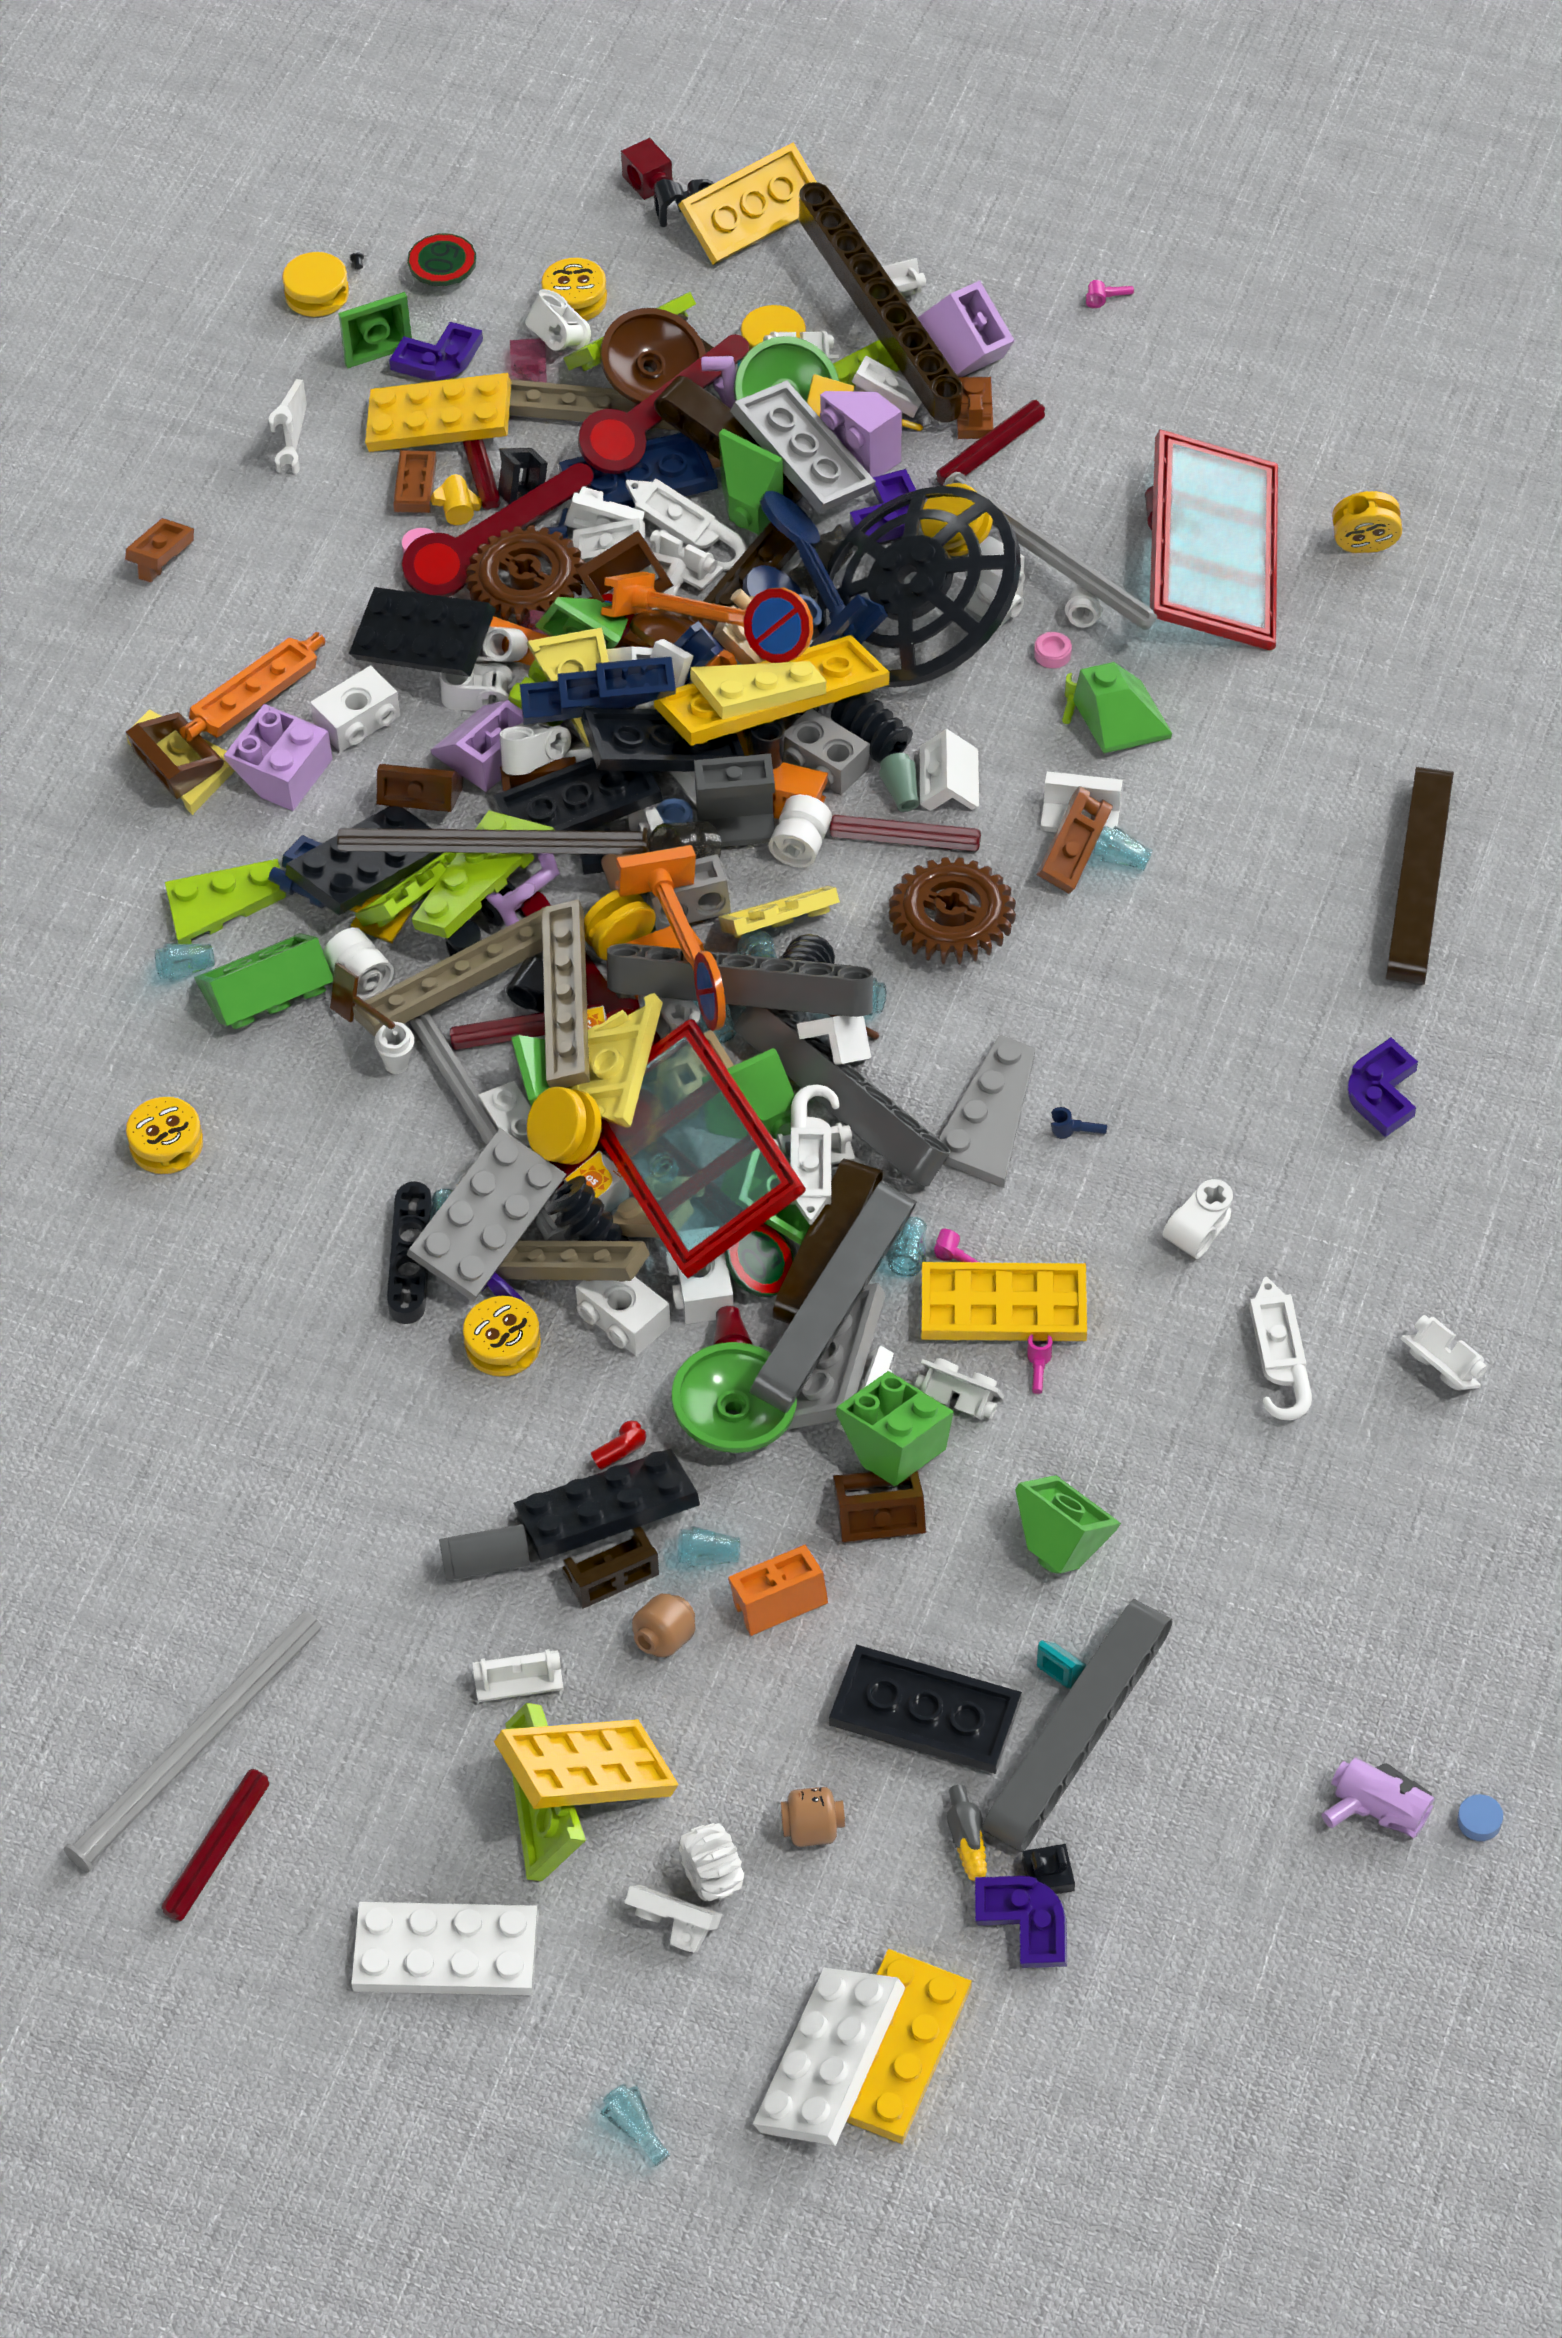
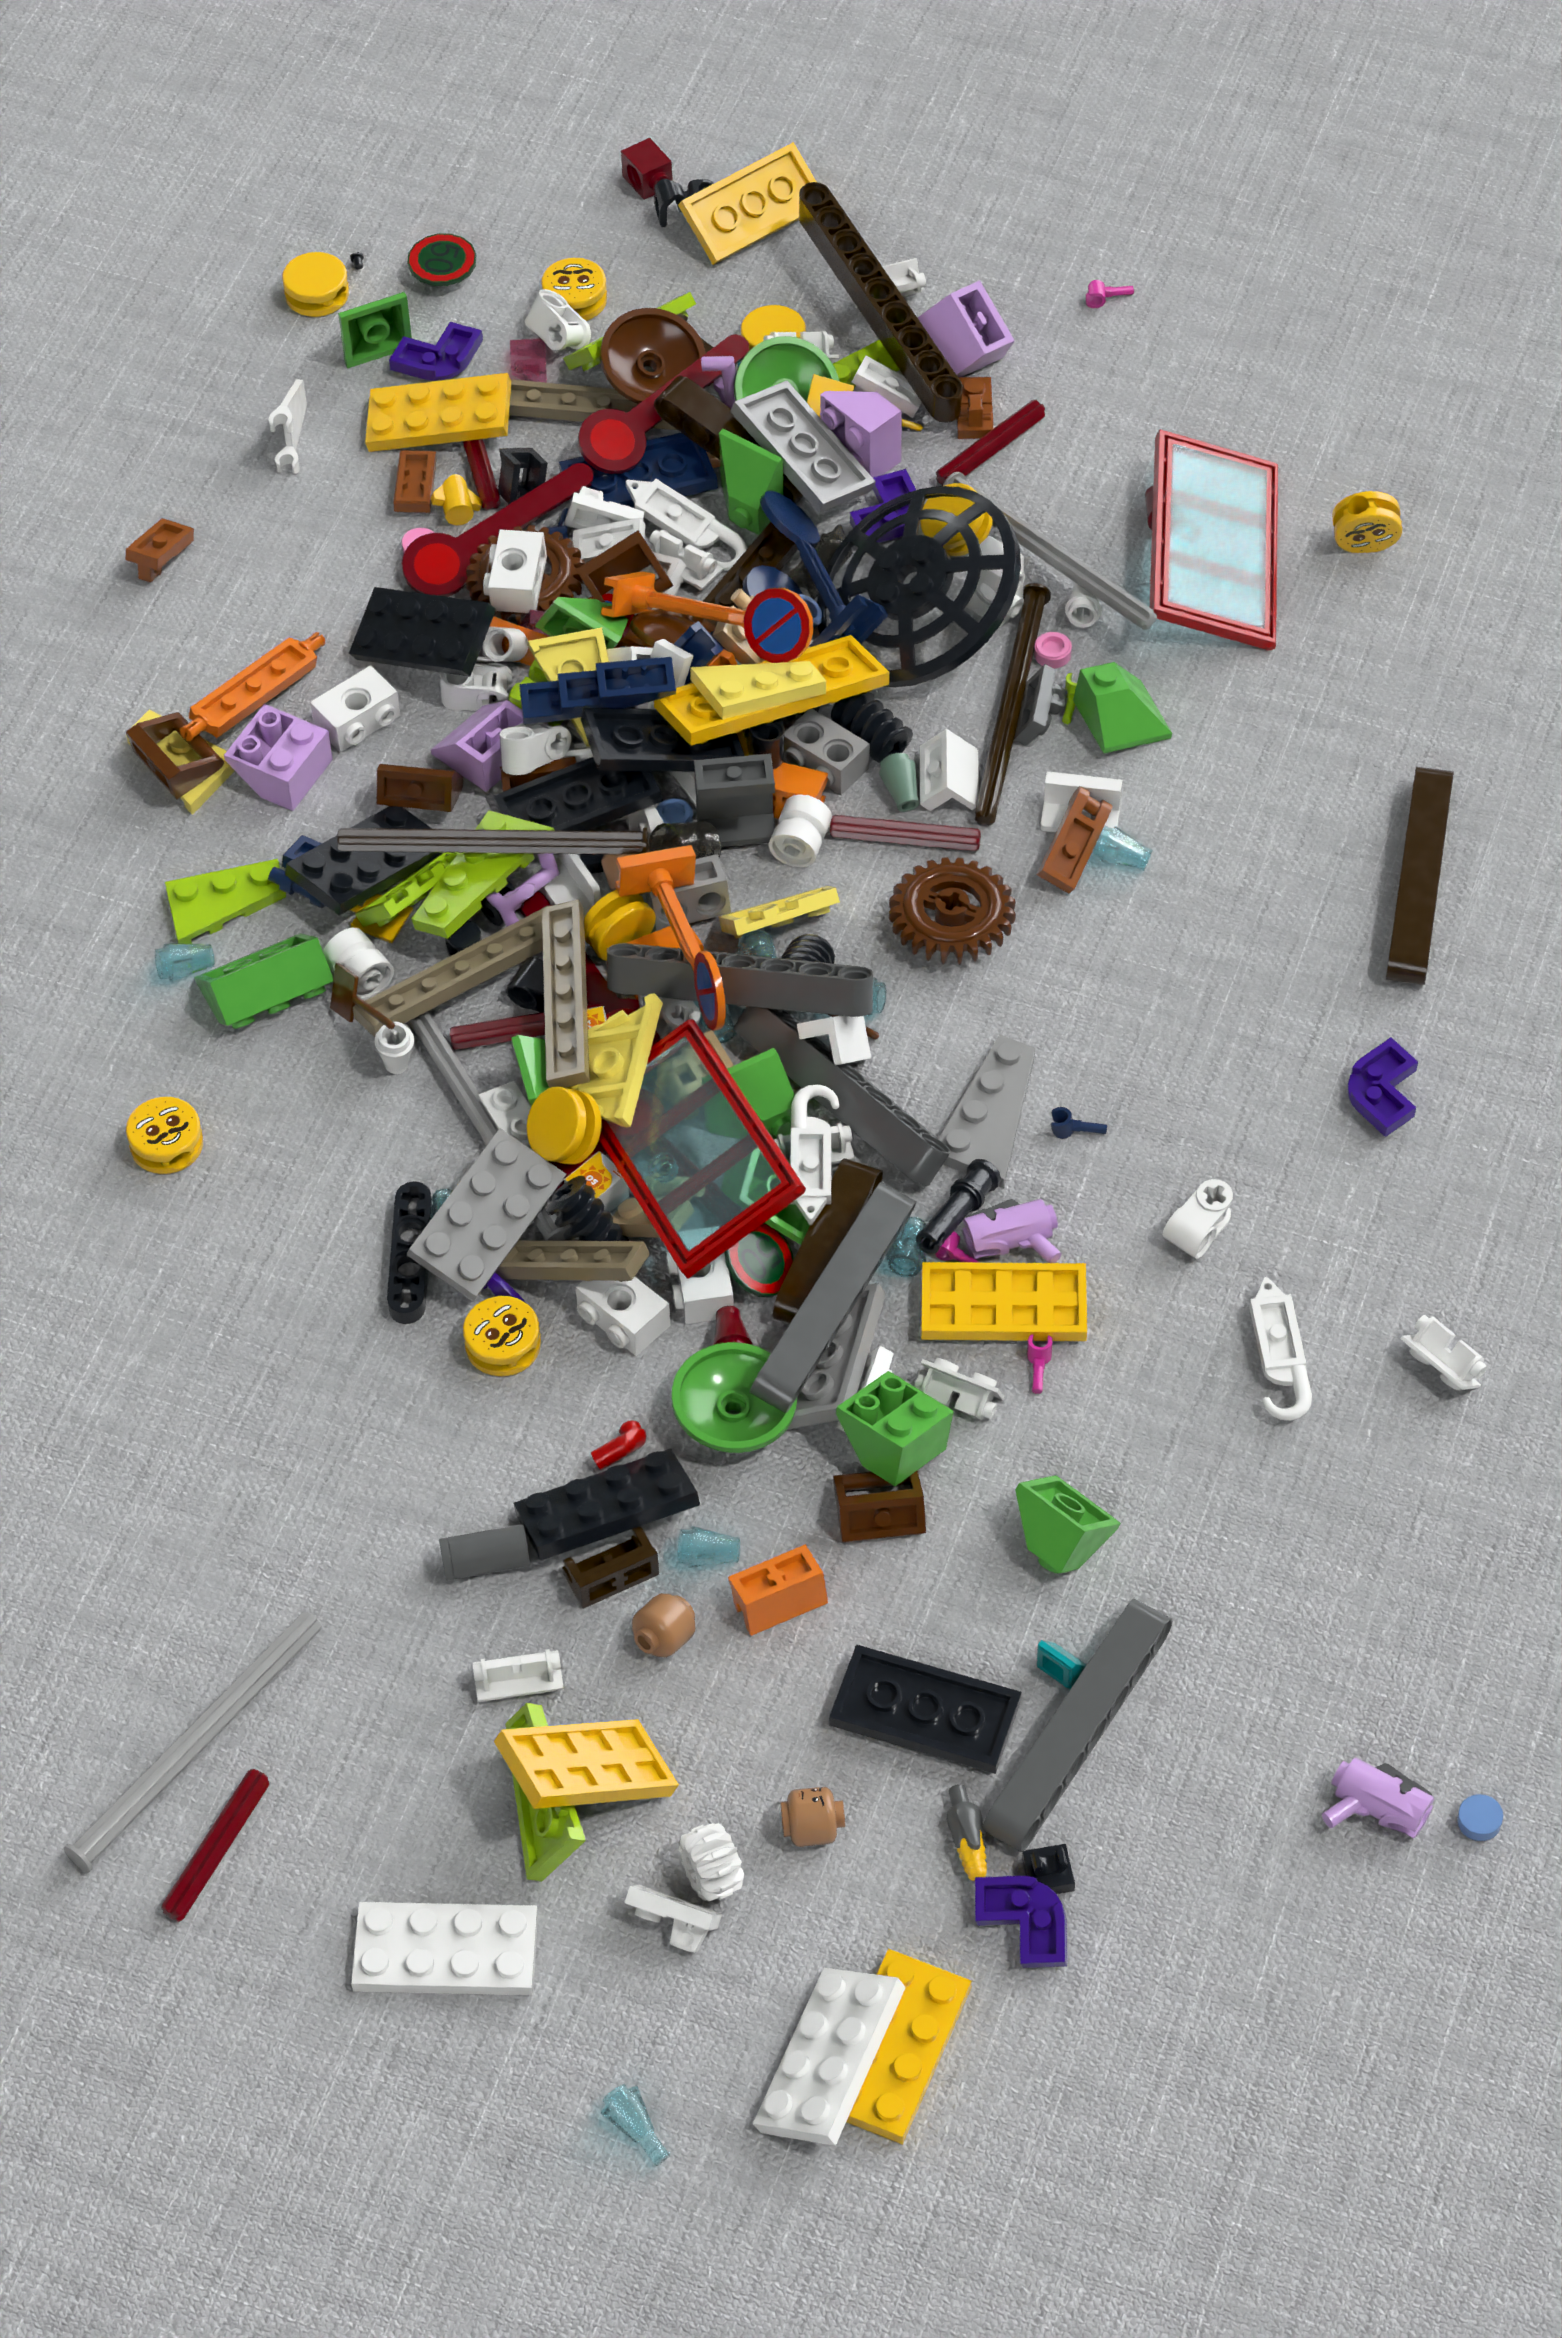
none -> white brick [483,530,547,614]
none -> white panel [531,854,601,917]
none -> black pin [916,1159,1001,1254]
none -> lavender piece [963,1199,1062,1263]
none -> dark brown axle [975,583,1051,826]
none -> dark grey hinge [1014,664,1067,746]

